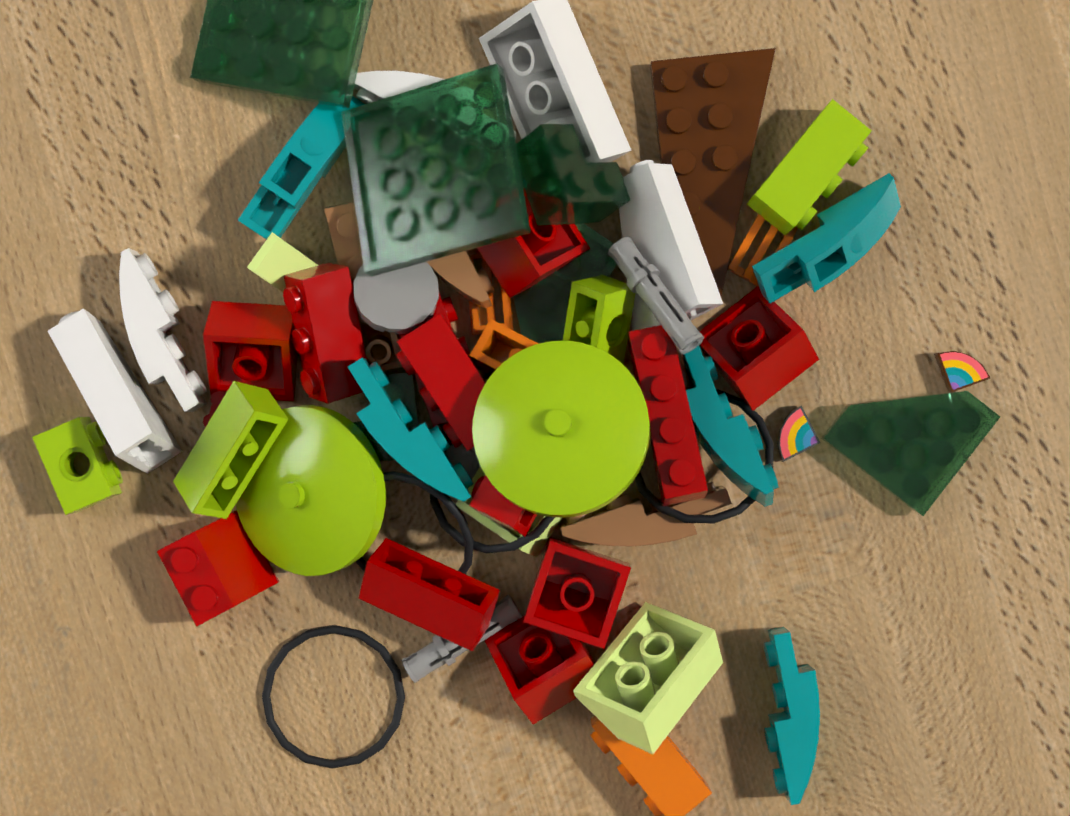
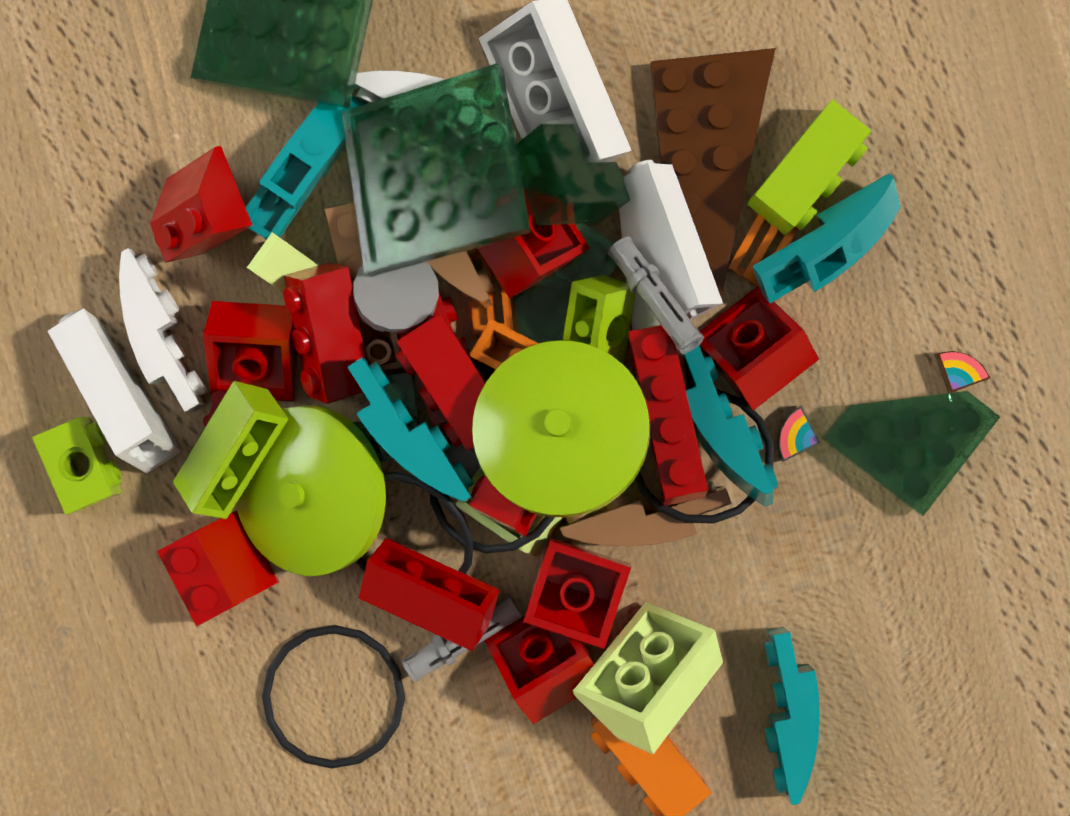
none -> red slope [150,146,252,263]

